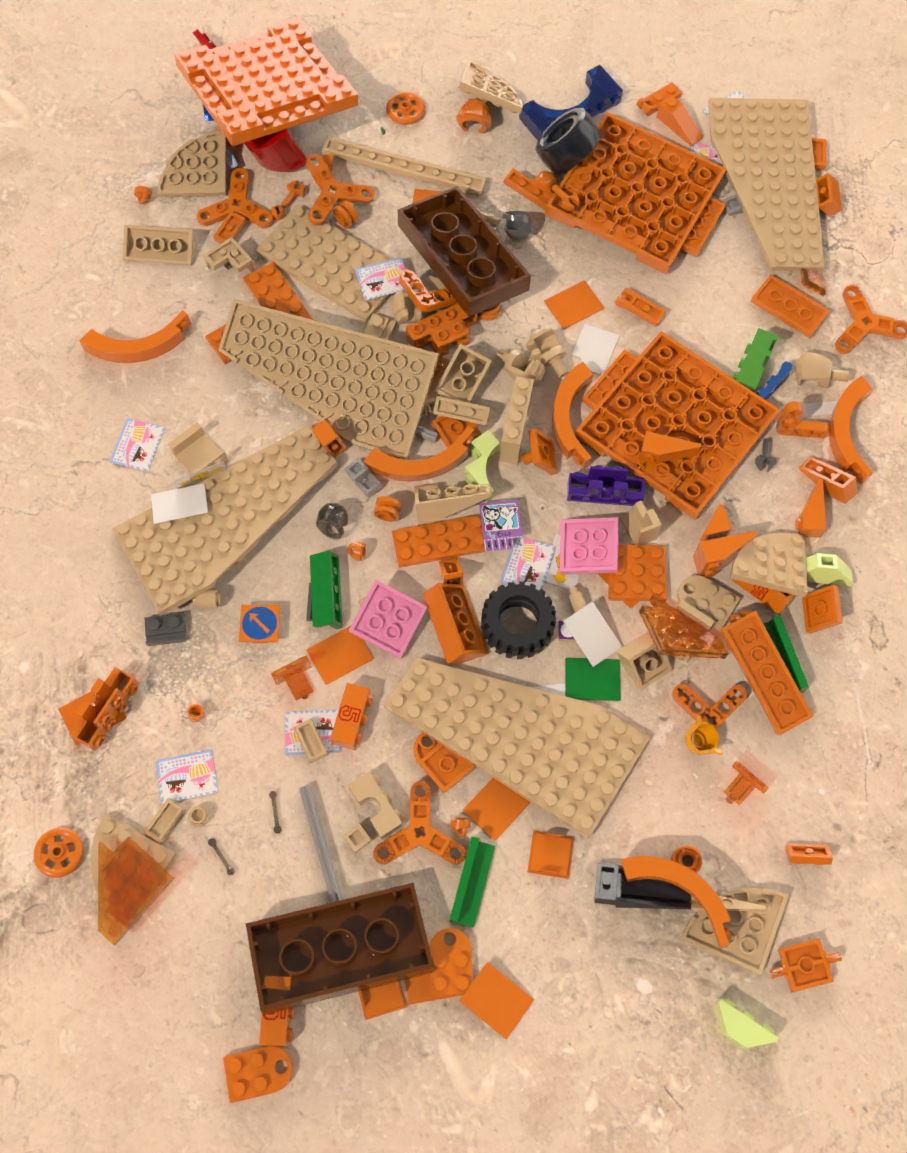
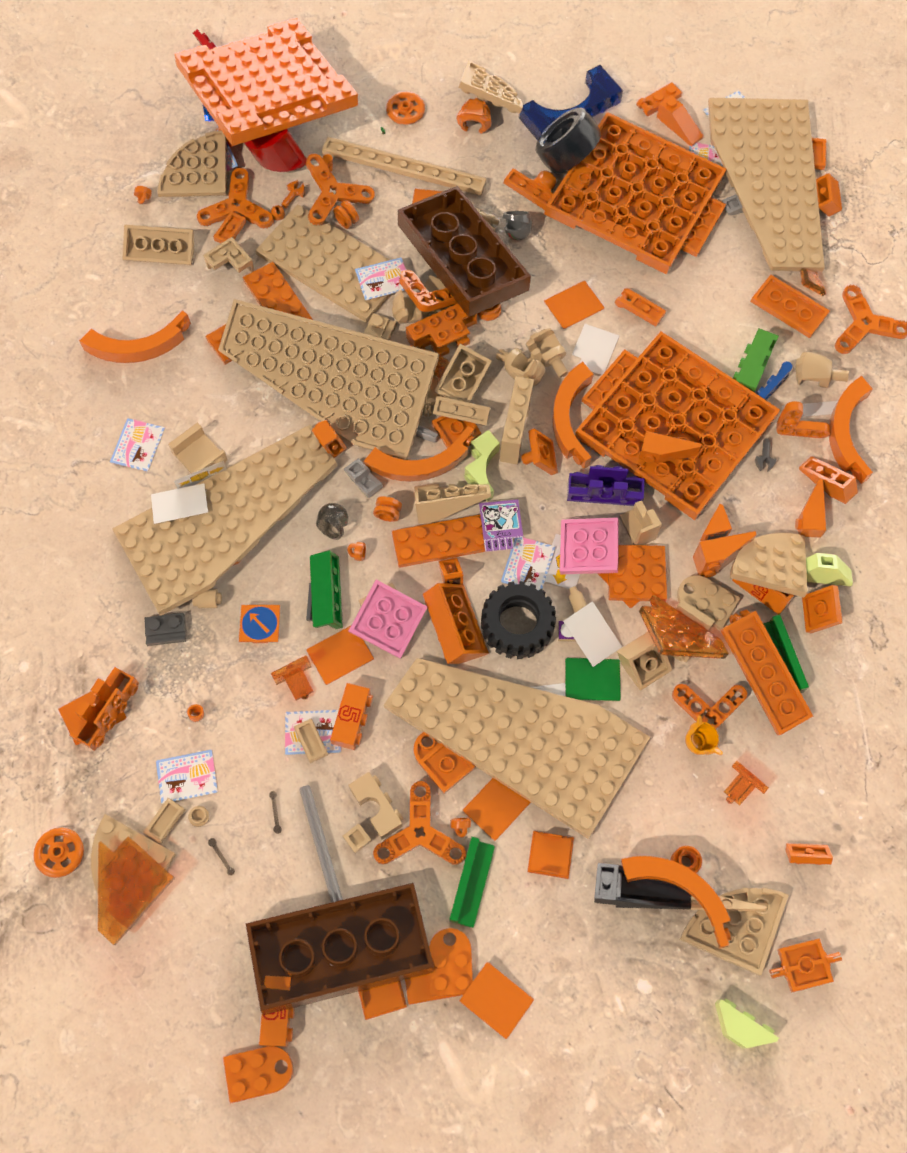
orange bar [552,184,579,211] -> none

